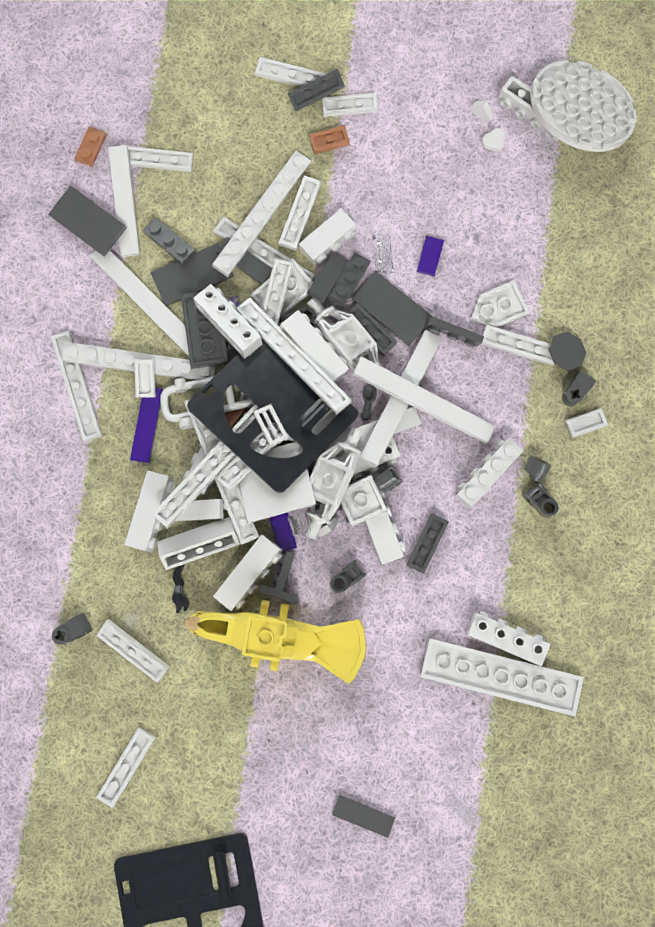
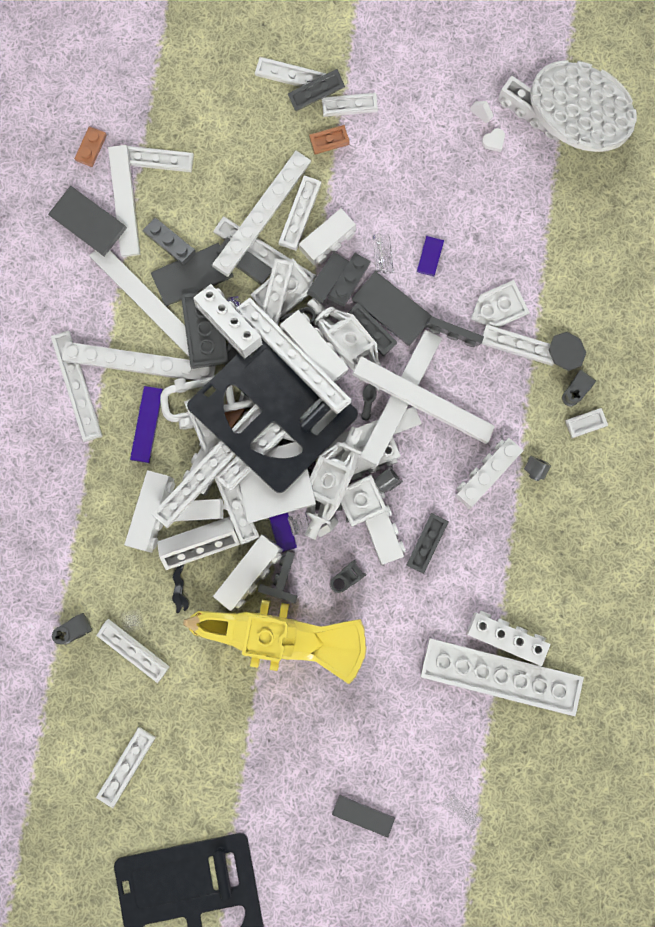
white tile [134,359,156,398] -> none
white tile [253,404,288,447] -> none
dark grey piece [522,481,559,518] -> none

